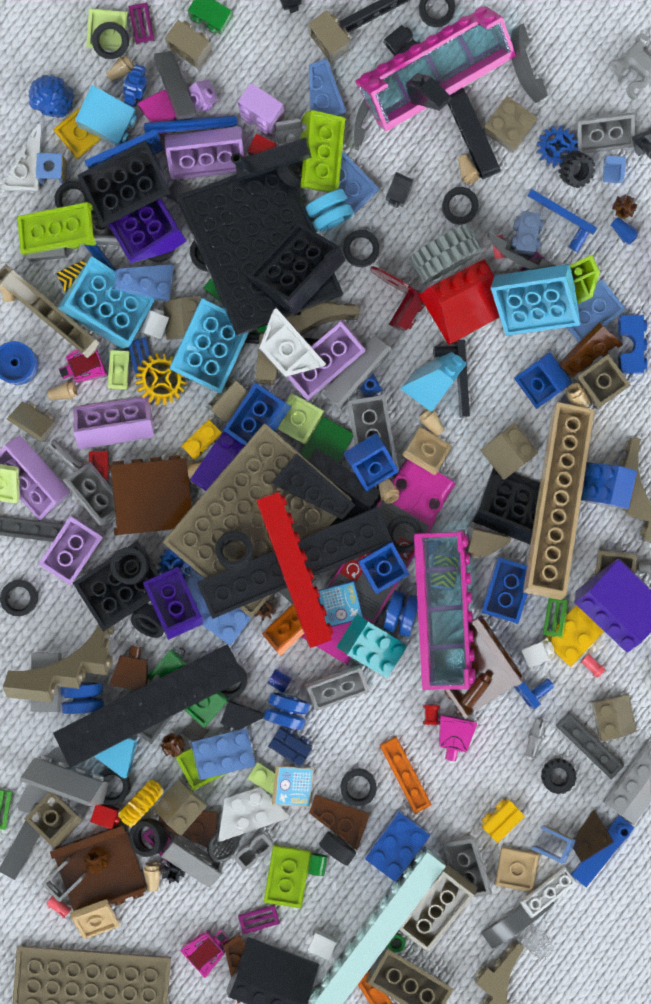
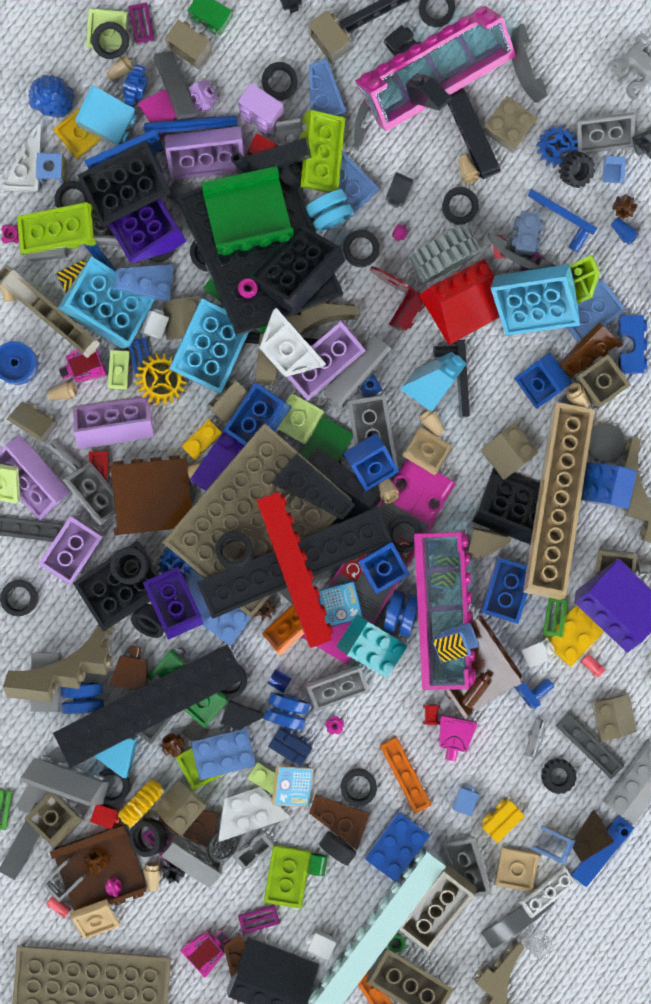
none -> dark pink plate [1,225,19,244]
none -> dark pink plate [105,876,122,897]
none -> green panel [201,166,293,255]
none -> dark pink plate [238,278,258,298]
none -> black tyre [261,62,298,101]
none -> dark pink plate [325,716,344,735]
none -> dark pink plate [392,223,408,242]
none -> piece [432,623,479,663]
none -> medium blue brick [452,784,479,816]
none -> dark grey tile [588,423,624,461]

